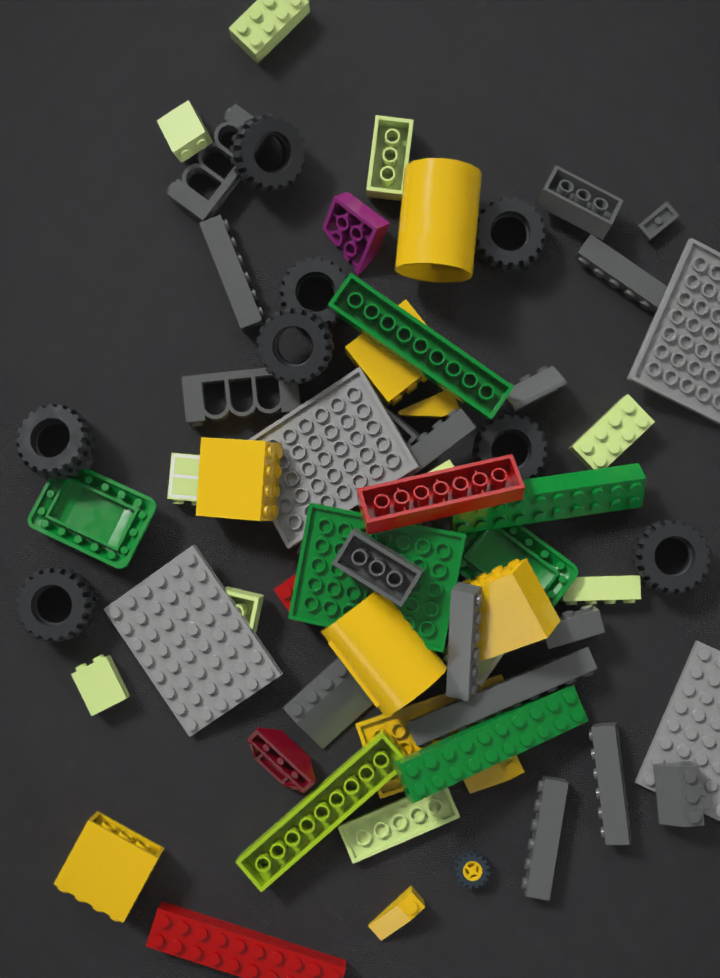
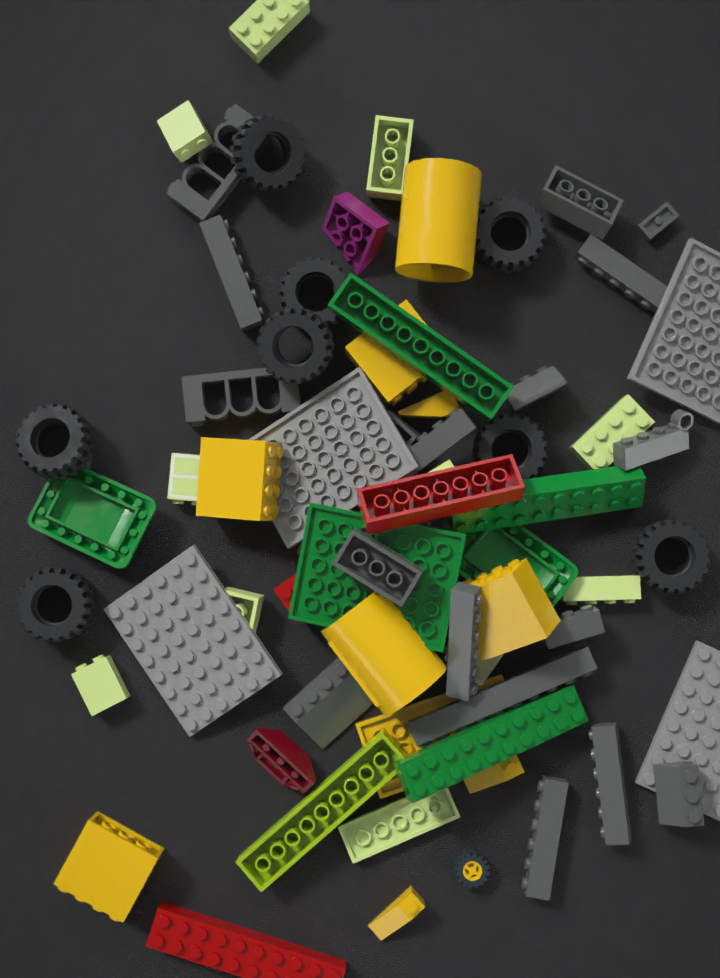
none -> hinge [613,409,694,470]

